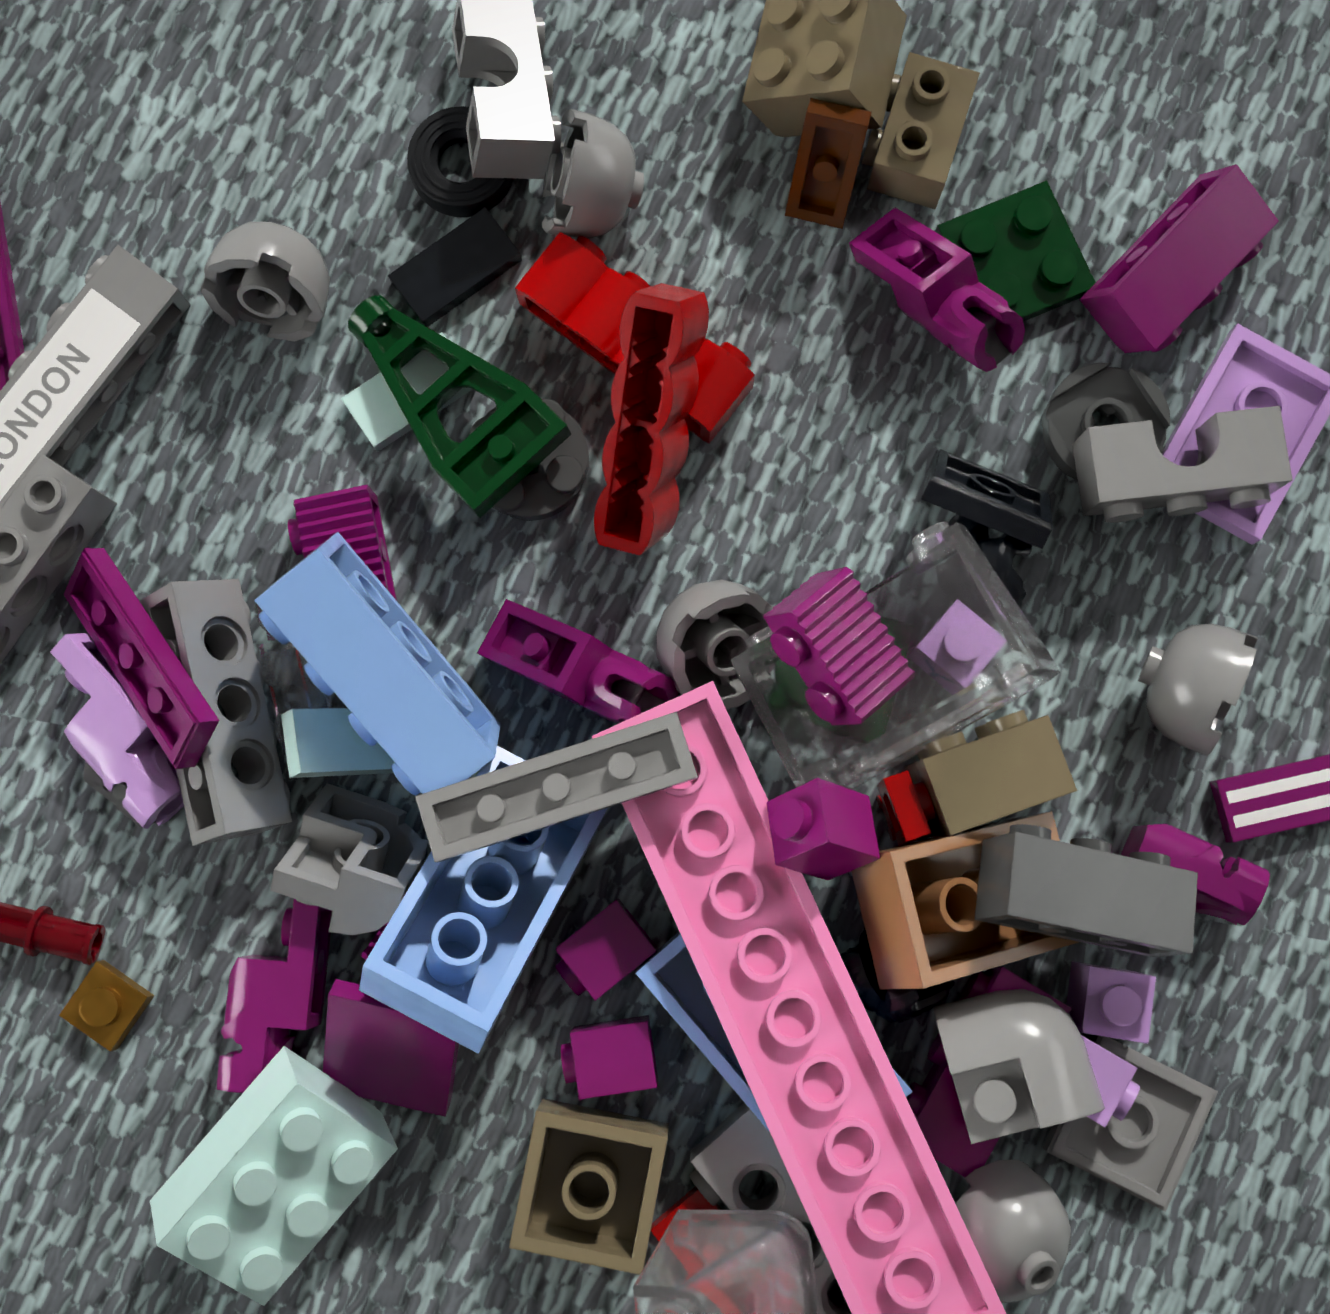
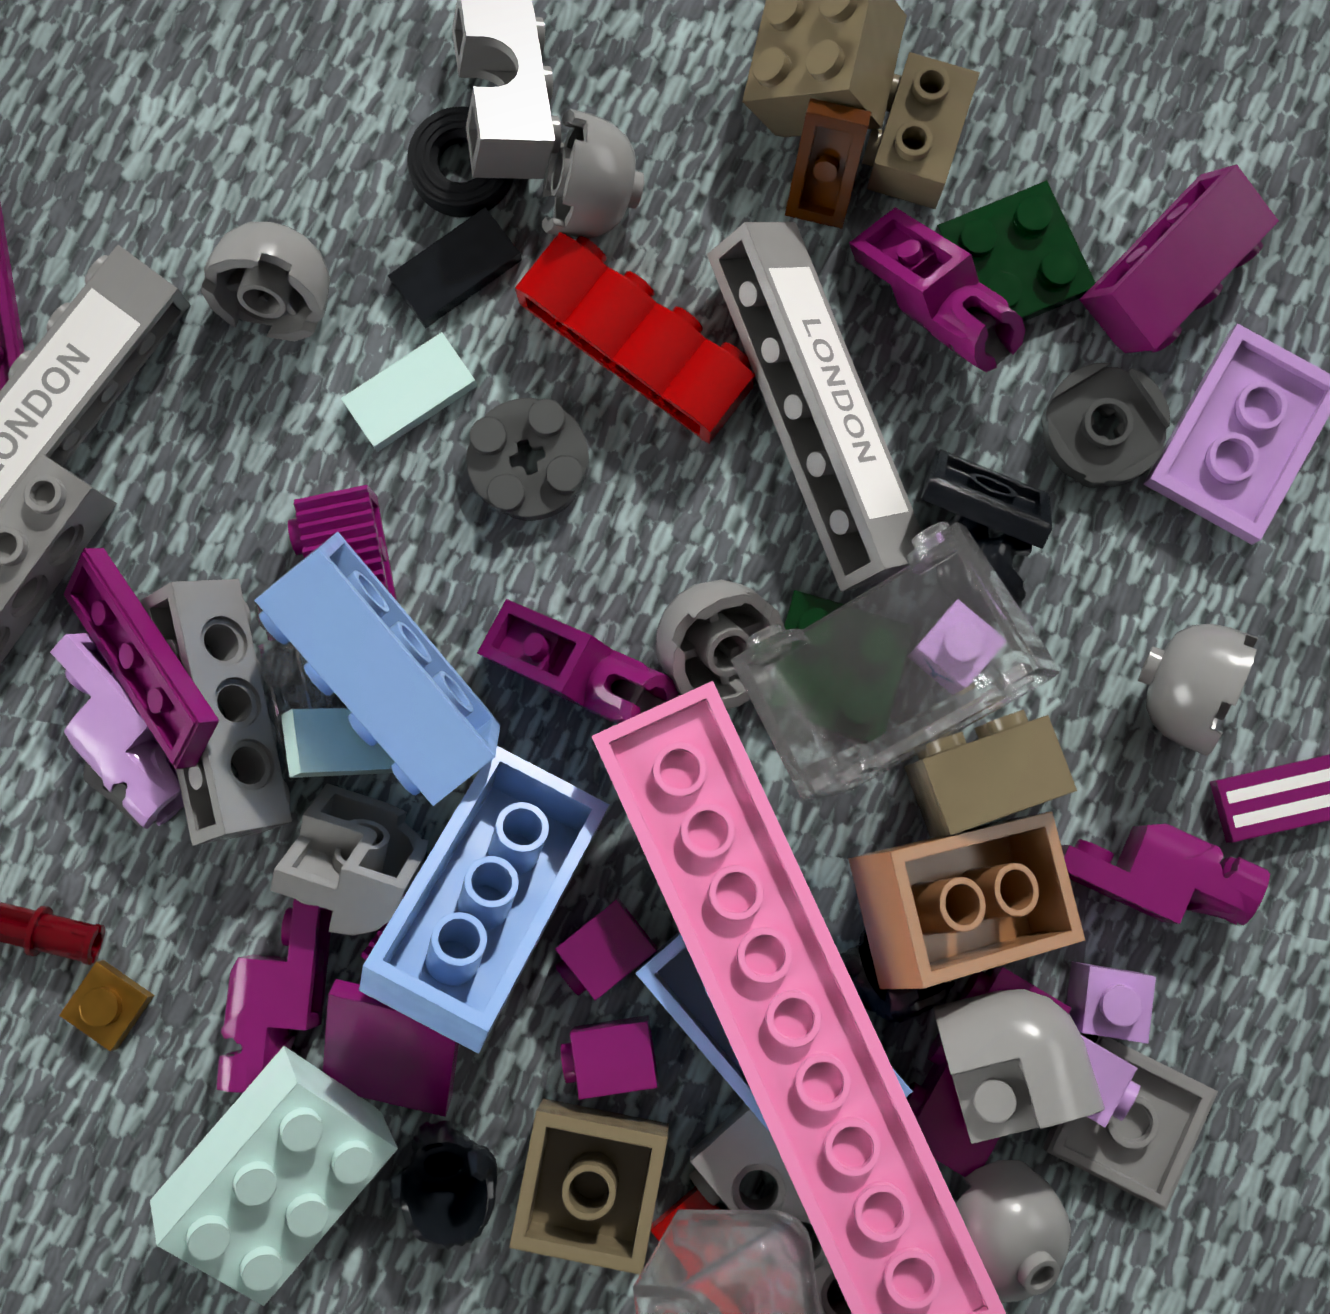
dark green plate [348,295,572,518] -> none
light grey plate [415,712,698,862] -> none
red brick [594,283,709,556] -> none
magenta brick [763,567,915,726] -> none
magenta brick [766,777,880,881] -> none
red plate [876,770,935,846] -> none
dark grey brick [974,824,1198,957] -> none
light grey arch [1072,406,1293,523] -> none
none -> black hair [389,1120,497,1250]
none -> light grey brick [707,222,932,592]

